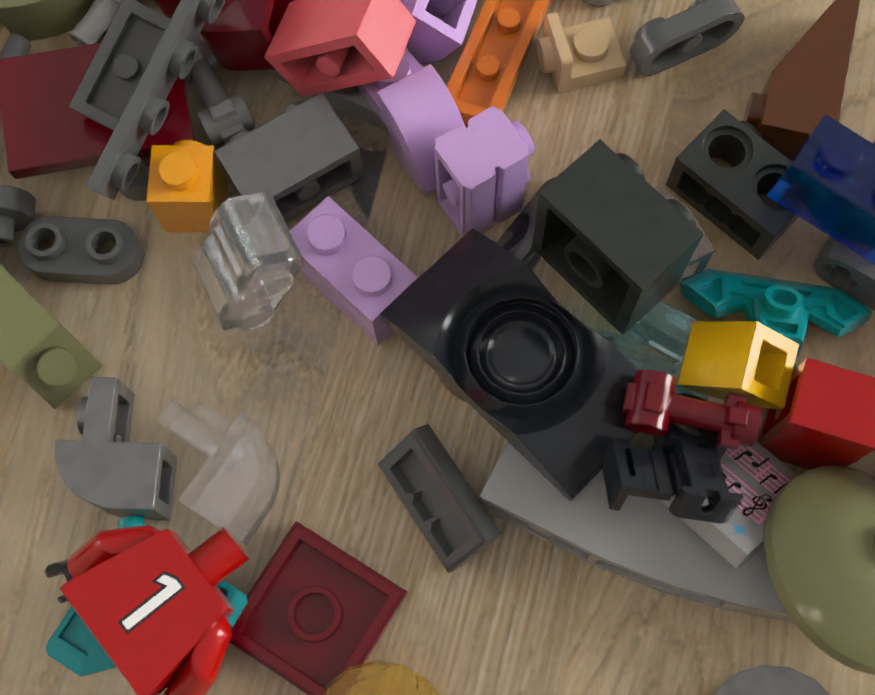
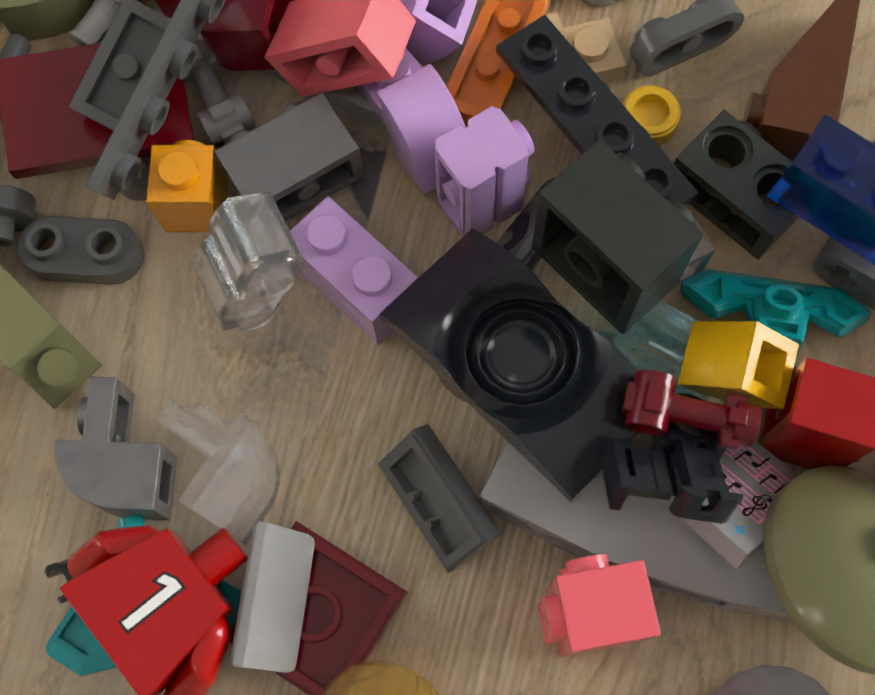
none -> light grey slope [230,521,315,673]
none -> black bracket [496,15,698,206]
none -> coral brick [538,554,661,657]
none -> yellow tile [623,85,681,146]

